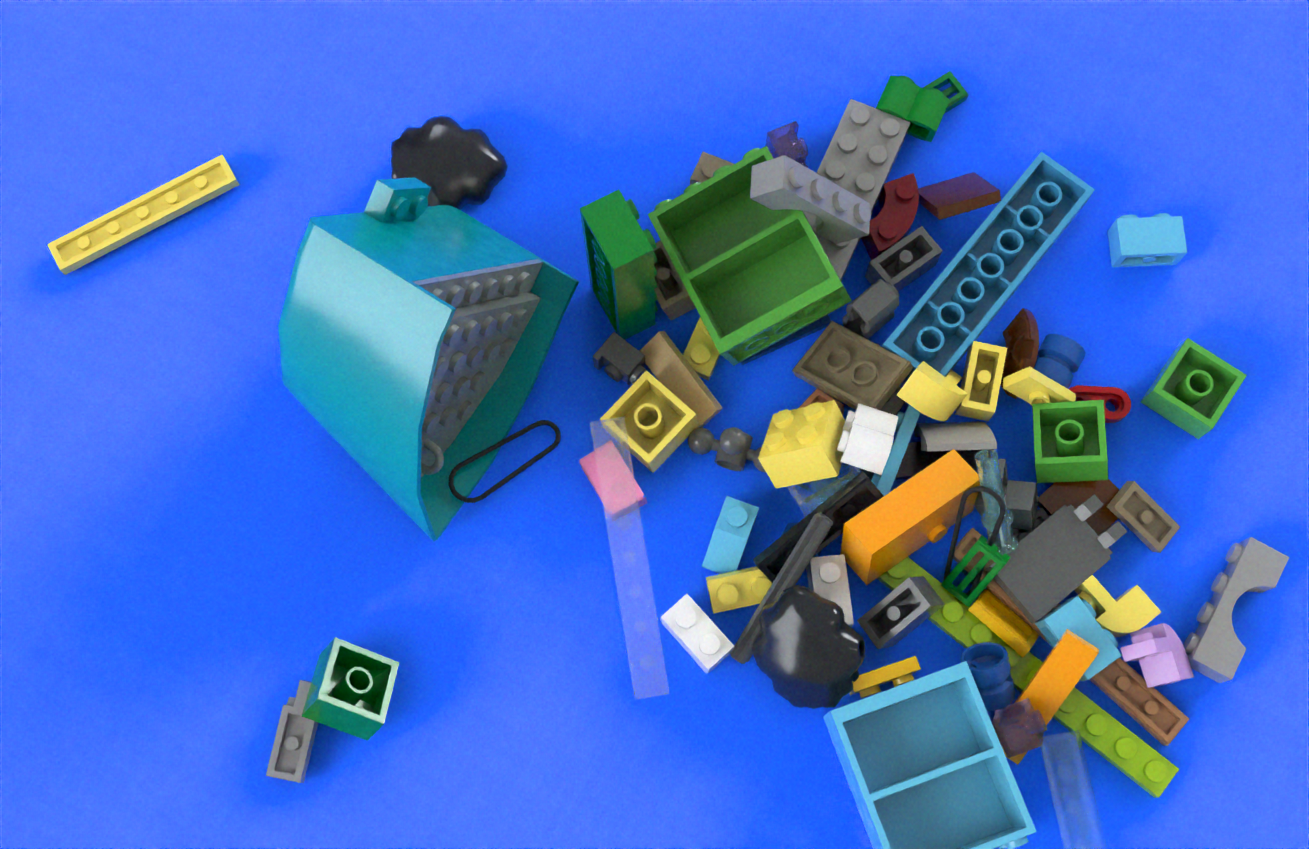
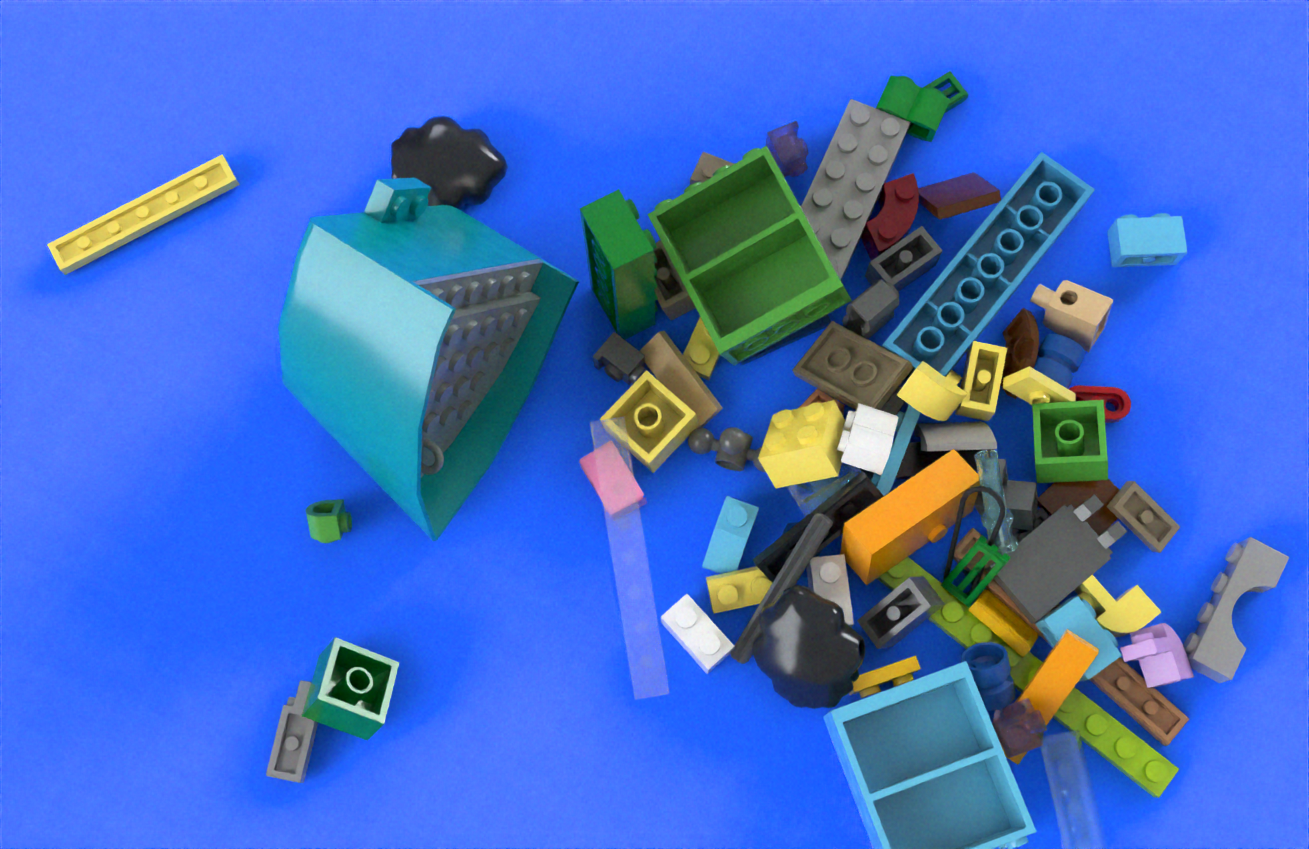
black piece [448,420,561,503] -> none
light grey arch [750,155,871,244] -> none
bright green brick [1141,338,1247,440] -> none
none -> bright green plate [306,499,352,543]
none -> tan torso [1030,280,1114,352]

